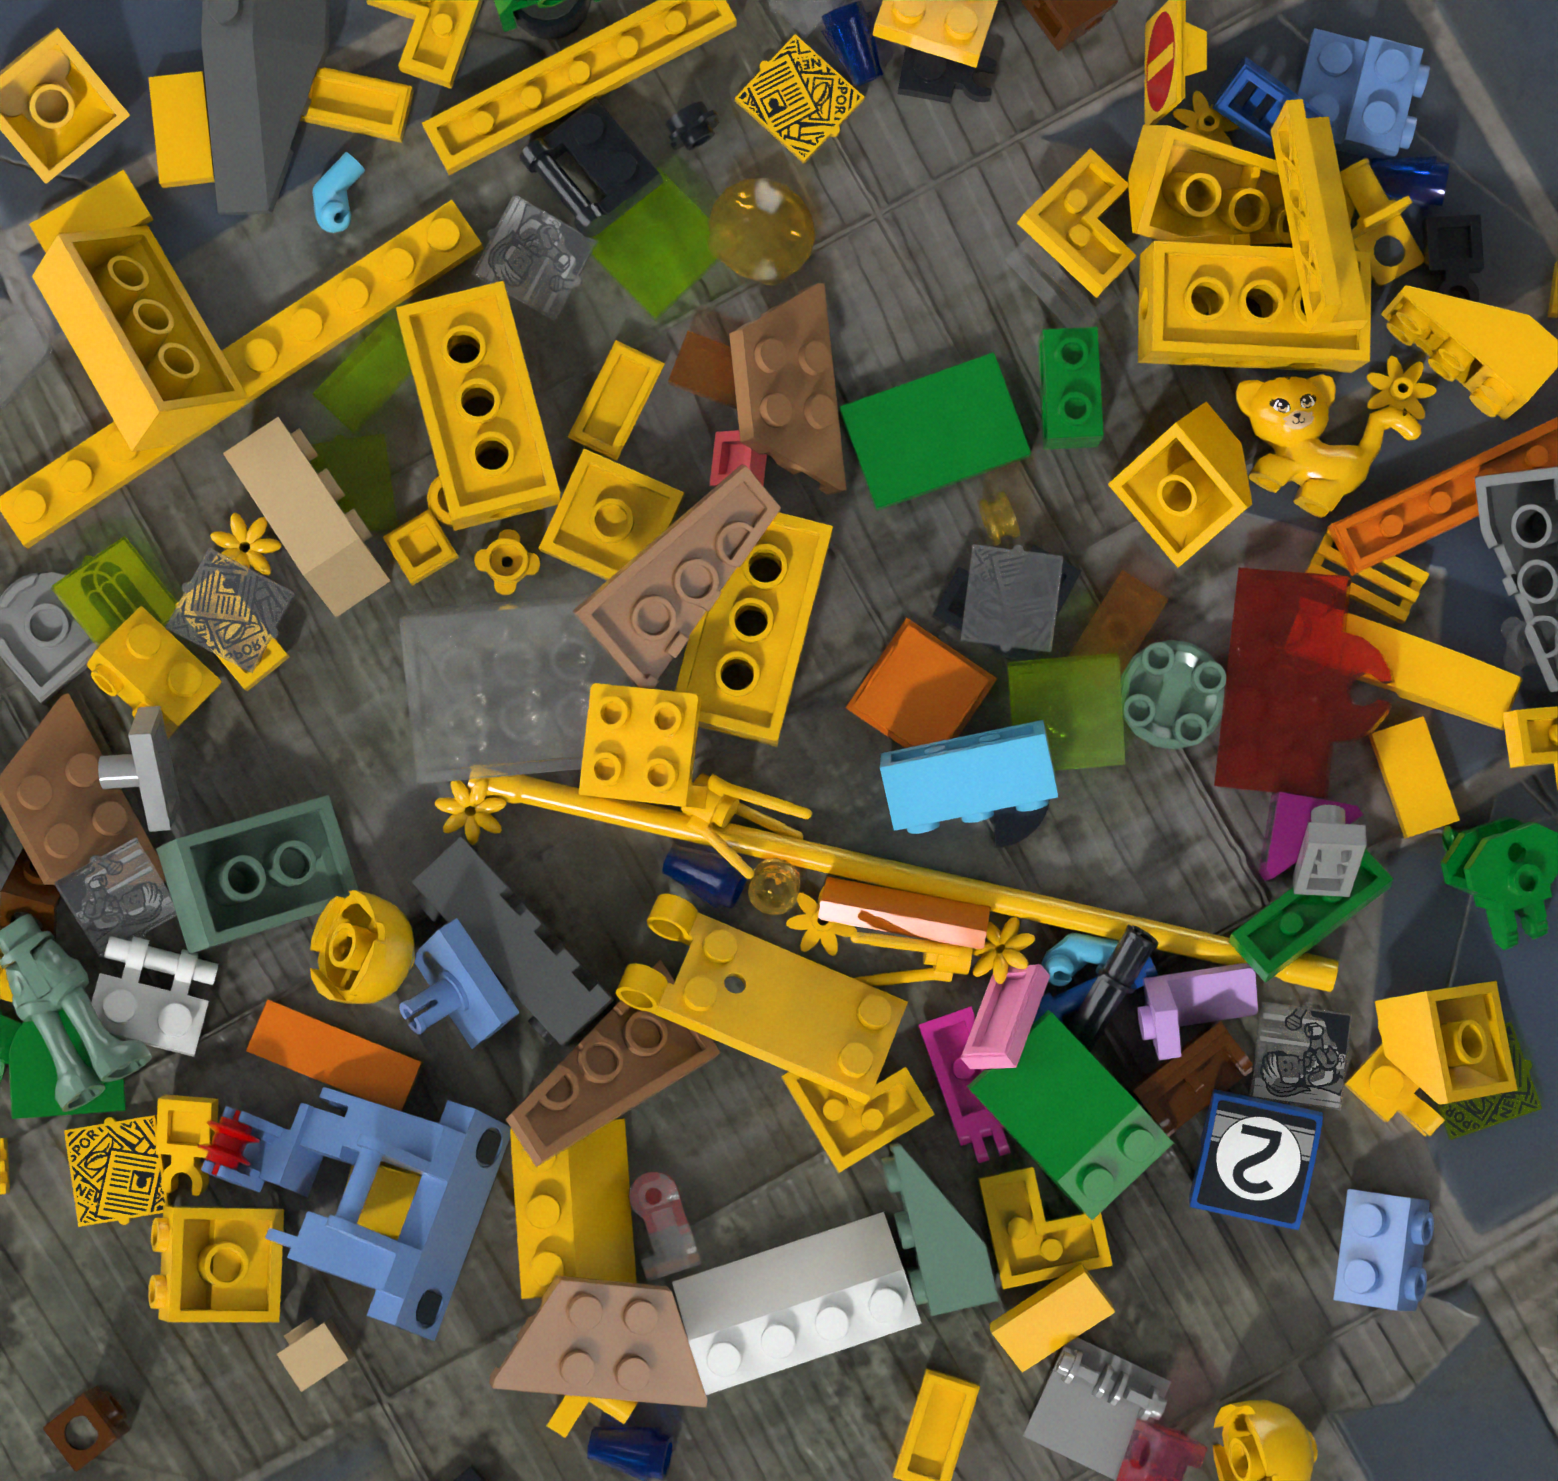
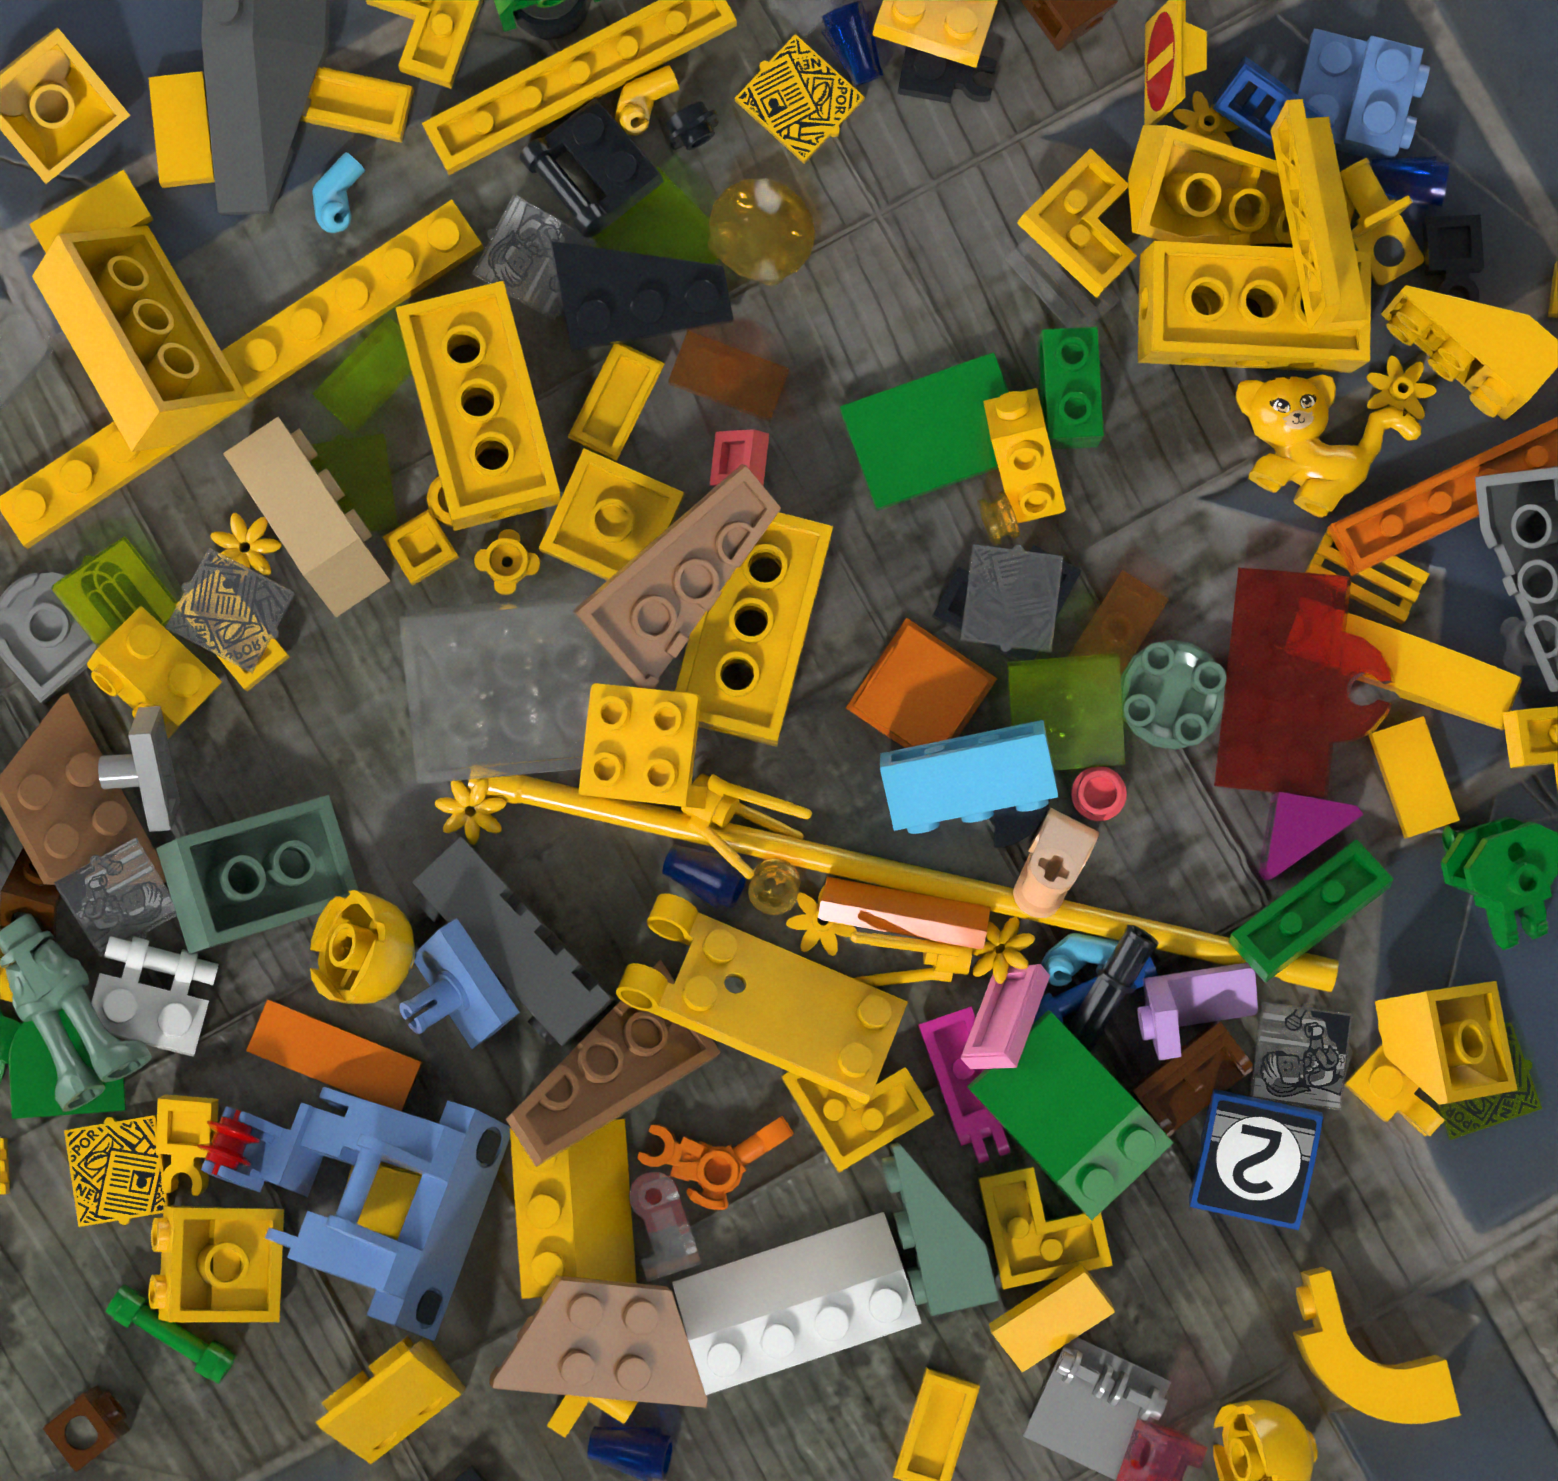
tan plate [277,1317,355,1392] -> none
medium nougat wing [729,283,846,494] -> none
yellow slope [1108,401,1253,568] -> none
light grey tile [1293,805,1366,897] -> none
medium blue bracket [1334,1189,1434,1311] -> none
none -> green bar [105,1284,237,1385]
none -> yellow slope [316,1336,466,1464]
none -> black wing [551,241,734,352]
none -> yellow arm [614,65,679,136]
none -> orange piece [637,1115,795,1210]
none -> yellow bracket [983,388,1066,524]
none -> light nougat piece [1013,807,1100,918]
none -> coral plate [1071,766,1127,822]
none -> yellow arch [1293,1267,1461,1424]

